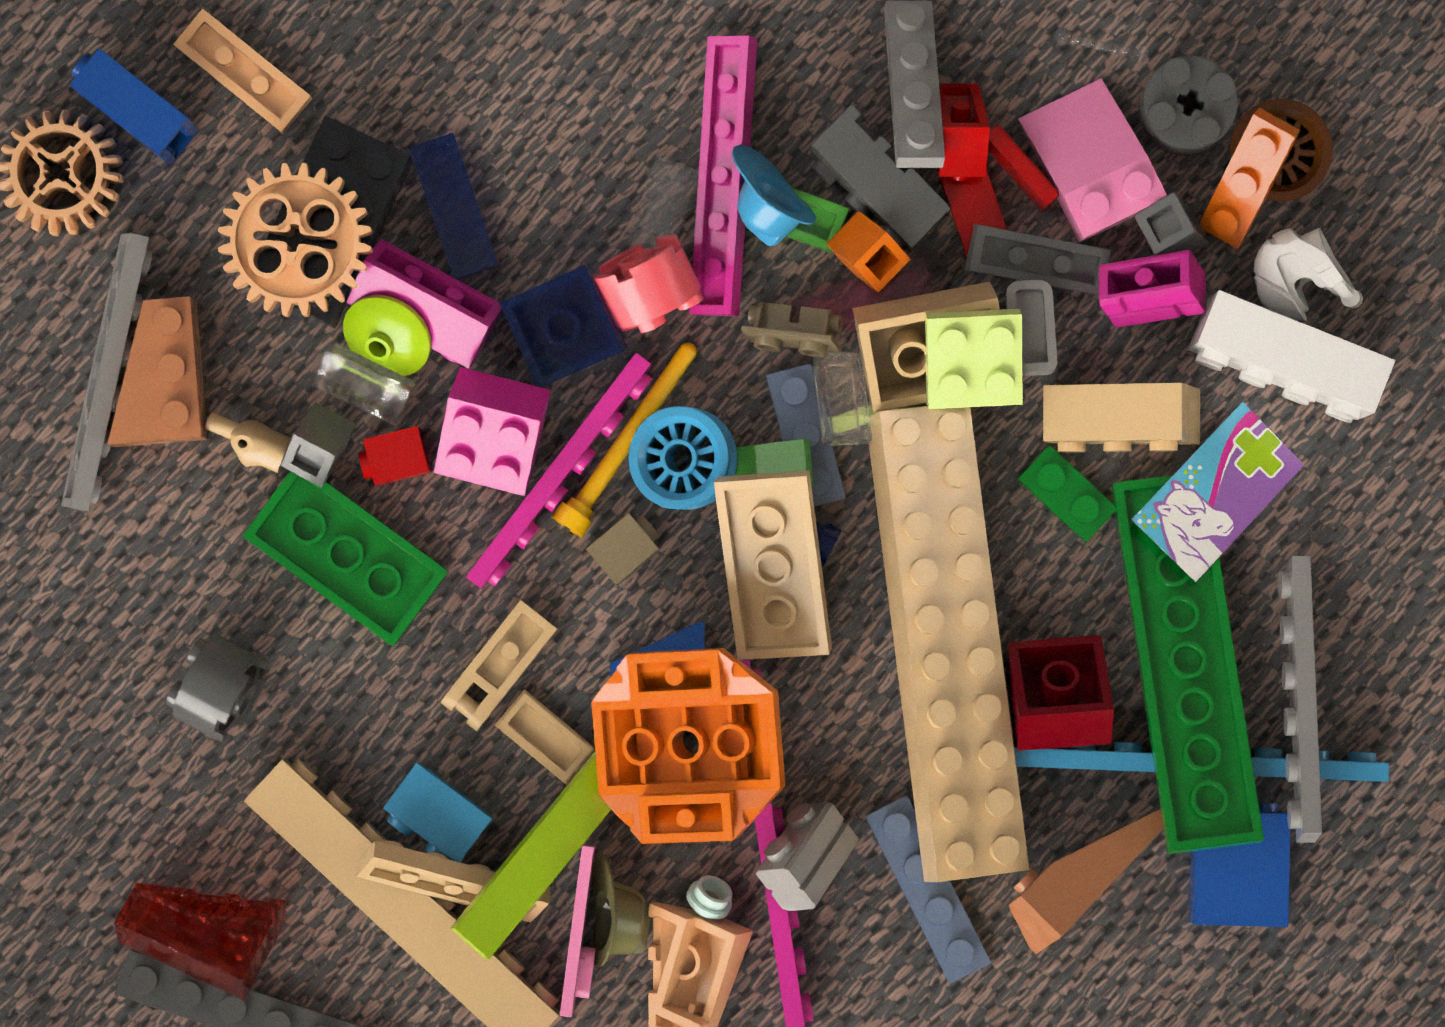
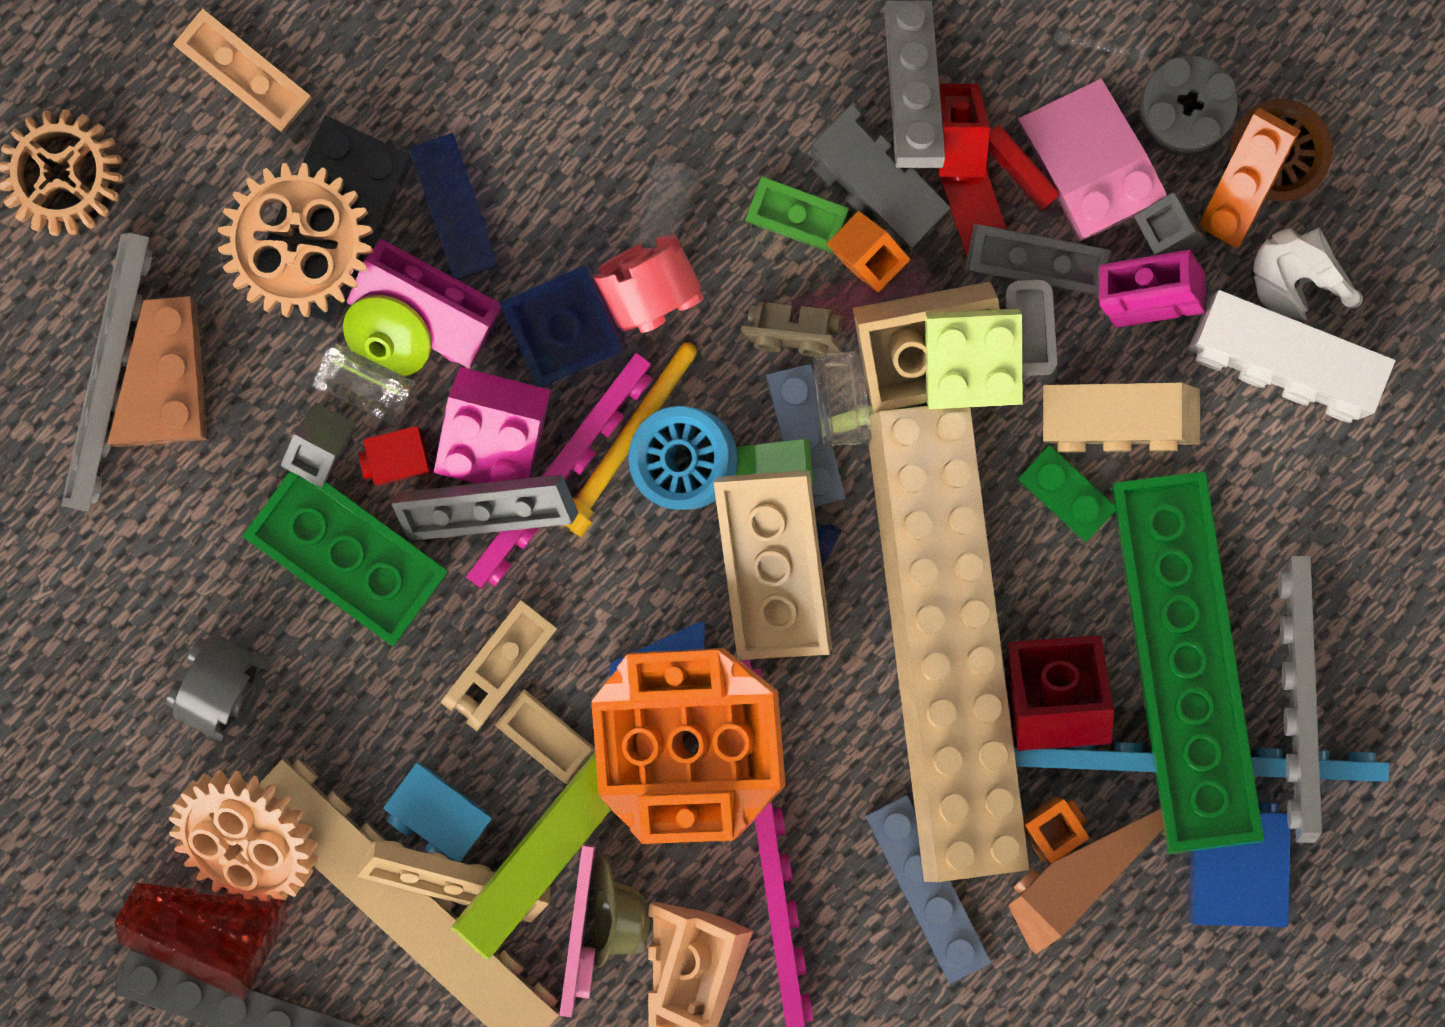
blue brick [70,48,199,166] -> none
tan piece [205,412,292,473] -> none
dark tan brick [586,513,660,586] -> none
light aqua plate [686,875,733,919] -> none
dark pink plate [689,35,757,316] -> none
dark azure piece [731,144,816,246] -> none
light grey brick [756,802,859,911] -> none
sticker [1132,402,1304,582] -> none
none -> light nougat gear [169,770,318,906]
none -> dark grey plate [391,475,578,541]
none -> orange brick [1023,796,1090,864]

